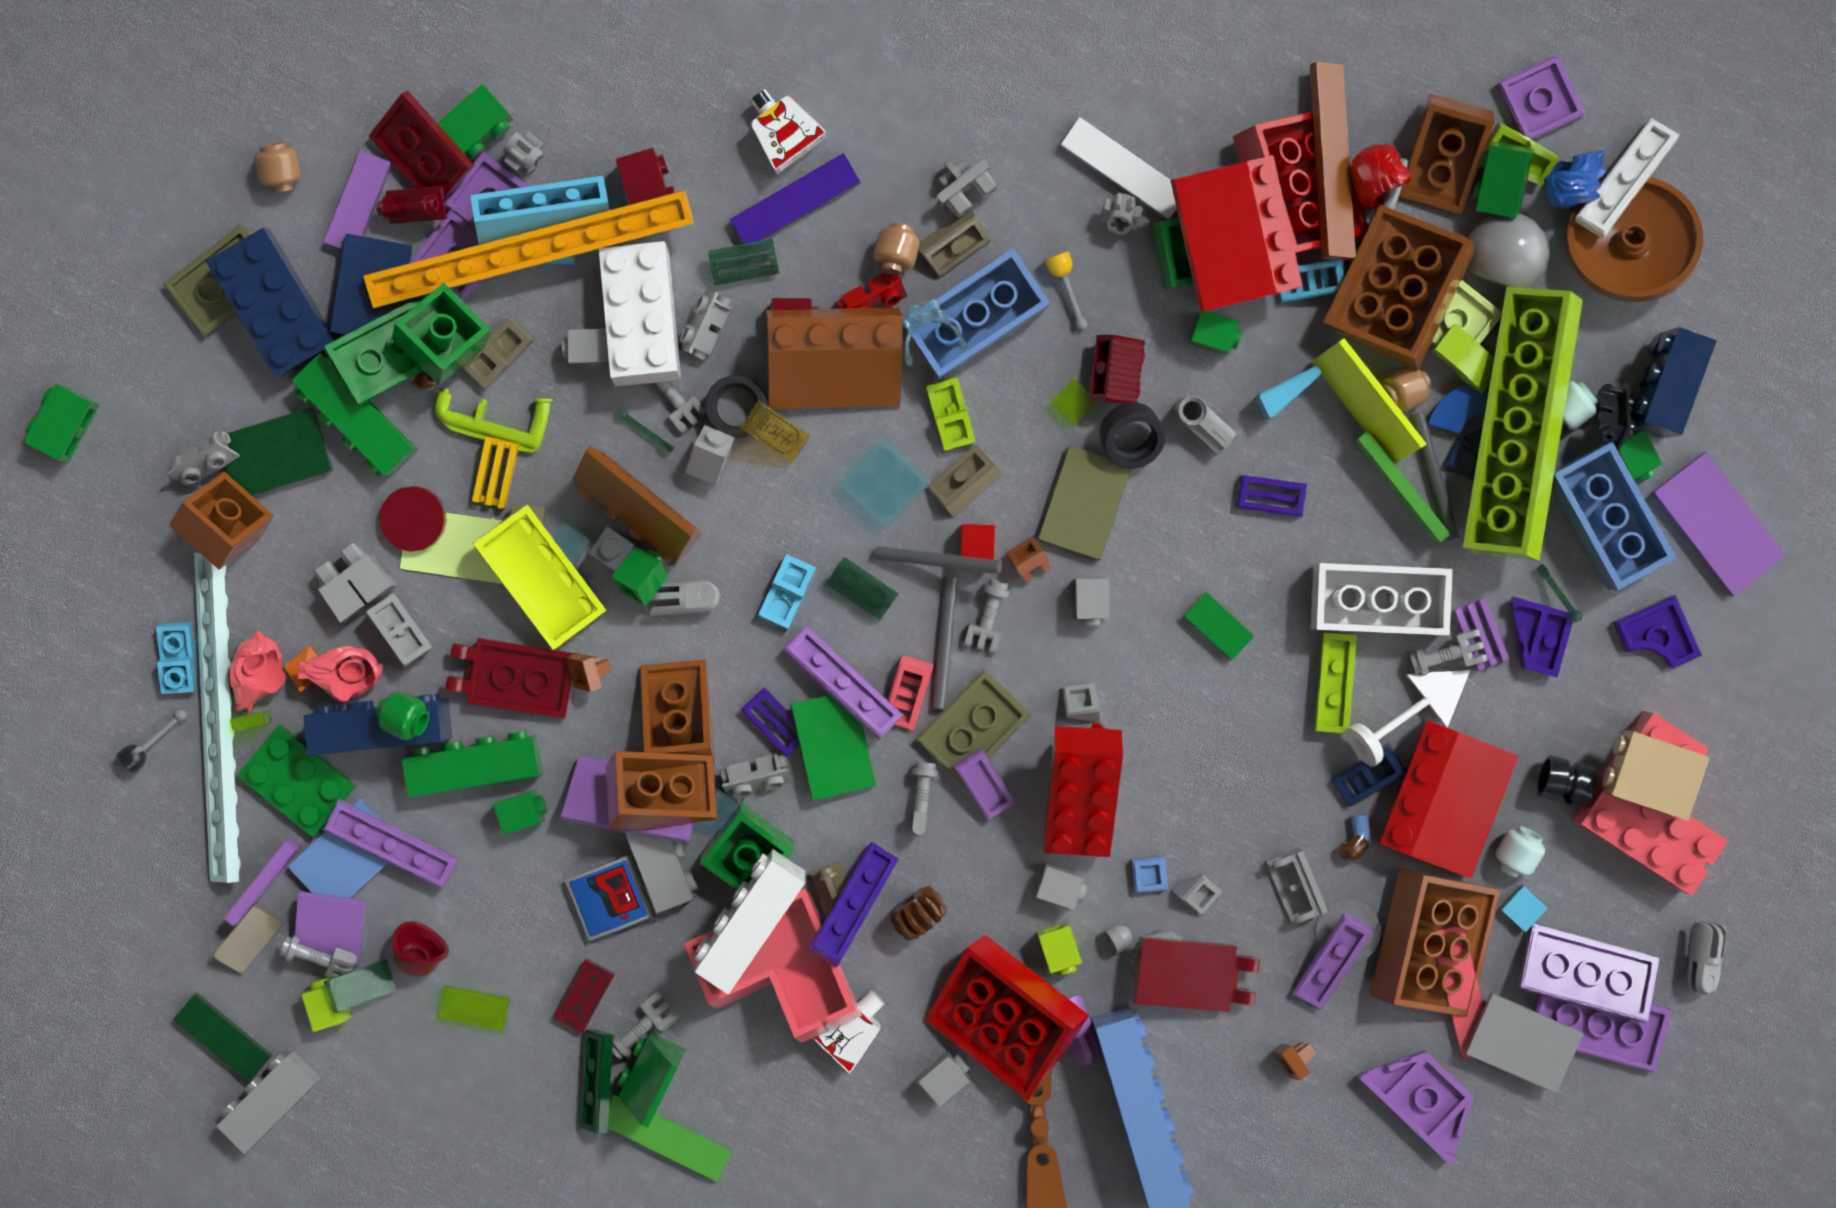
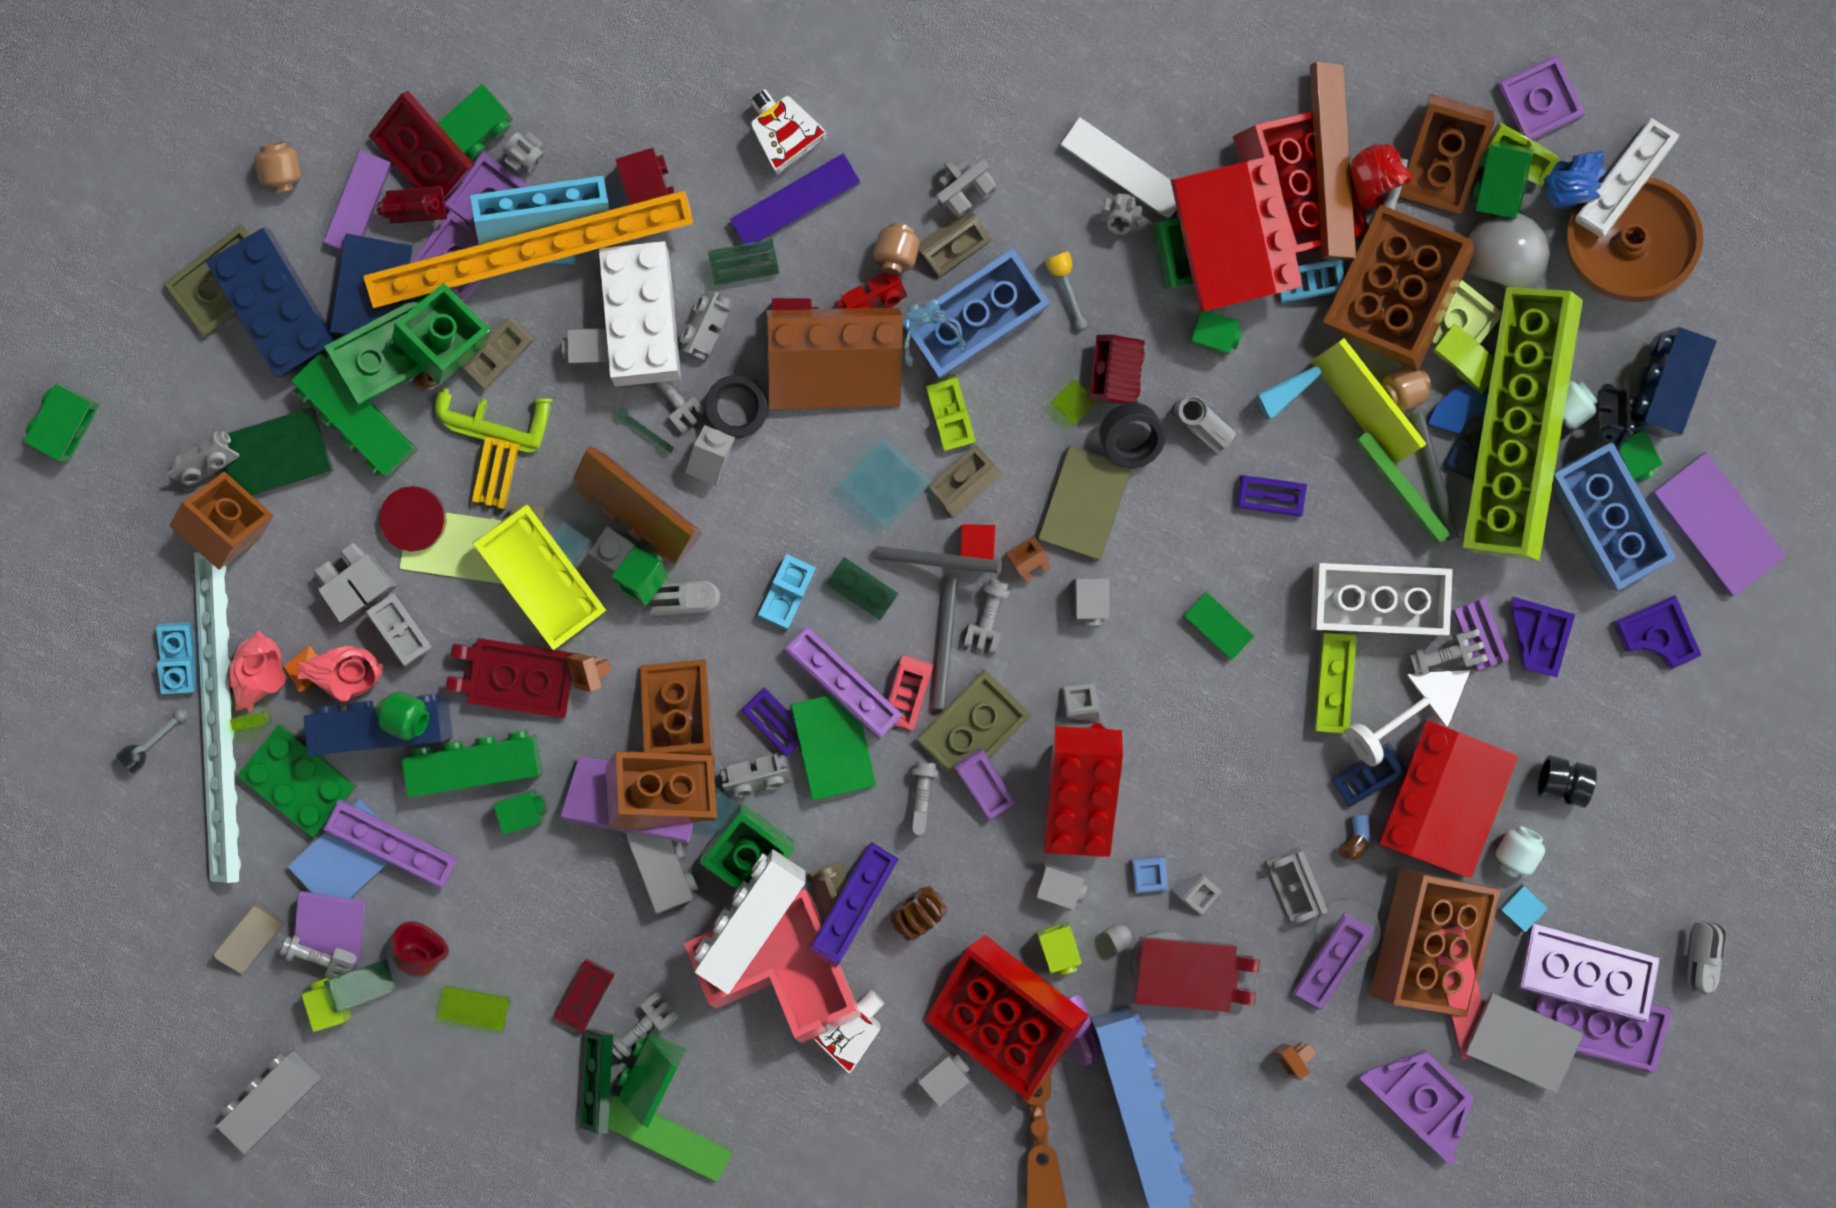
dark green tile [173,993,273,1082] -> none
medium lavender tile [224,838,302,926] -> none
slope [565,854,655,941] -> none
clear yellow tile [740,400,810,463] -> none
clear green hinge [1537,564,1582,622] -> none
coral piece [1572,711,1728,896] -> none
tan brick [1603,730,1710,821] -> none

